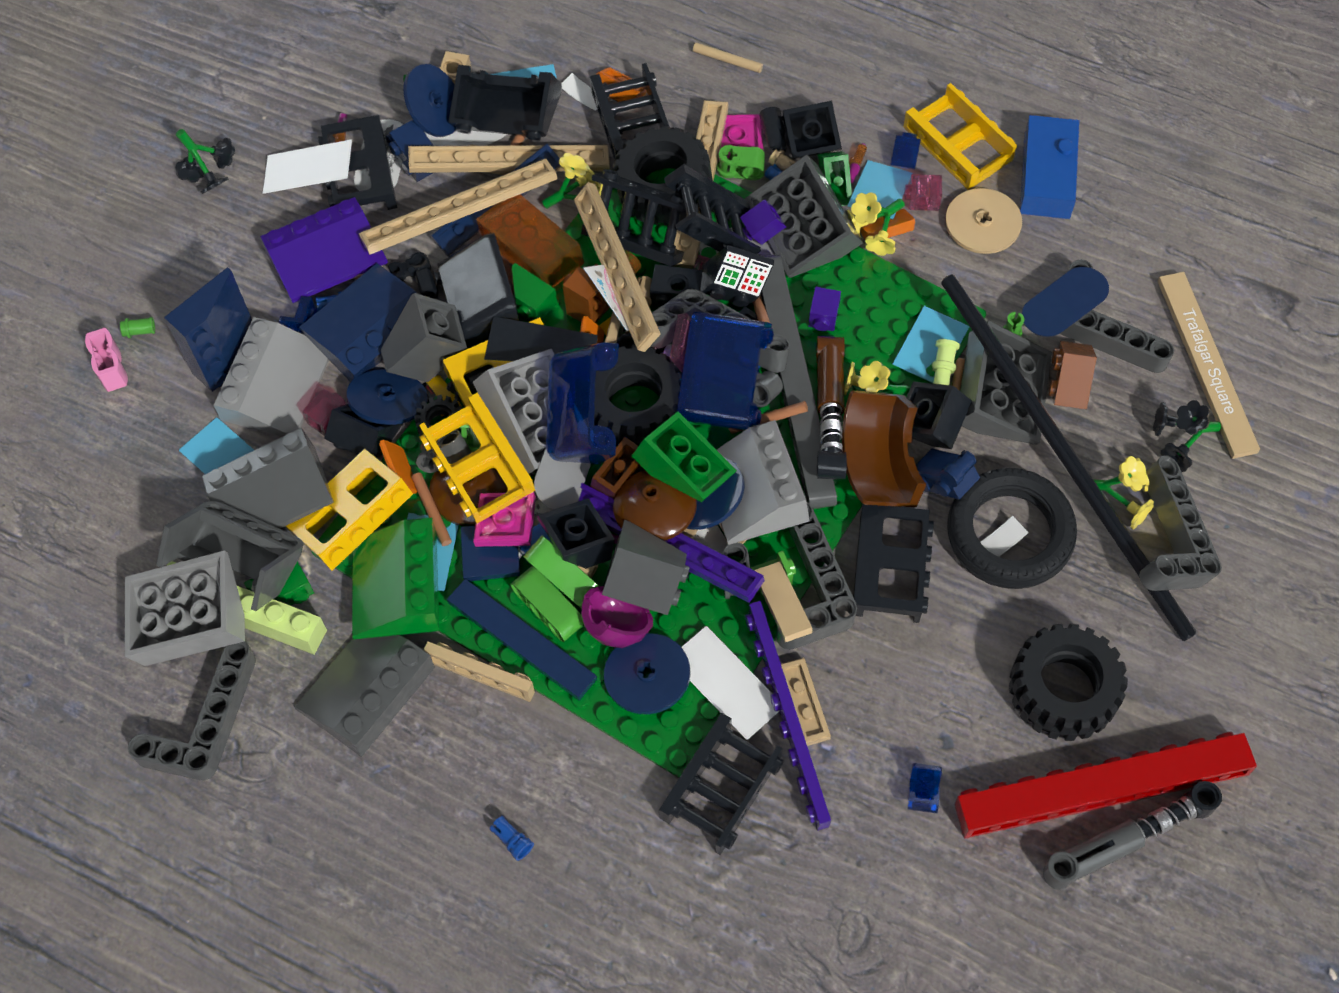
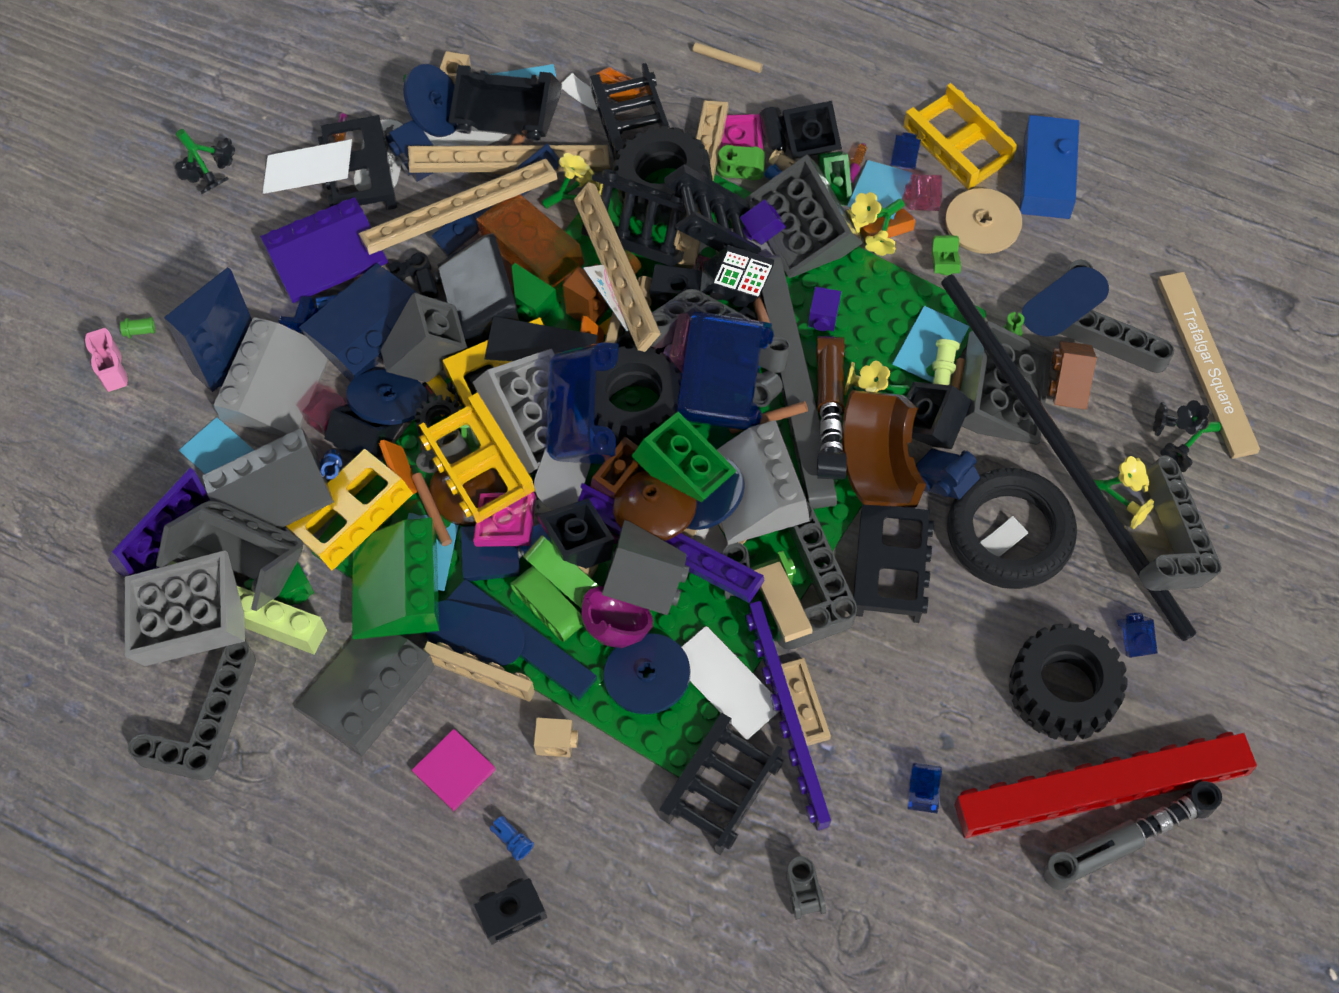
none -> dark purple slope [108,468,210,578]
none -> blue pin [320,449,342,479]
none -> dark pink tile [412,729,496,812]
none -> dark blue sticker [425,600,525,665]
none -> black brick [474,878,547,945]
none -> tan brick [534,718,578,757]
none -> dark grey piece [786,856,826,920]
none -> bright green bracket [931,236,961,275]
none -> clear blue bracket [1117,612,1158,658]

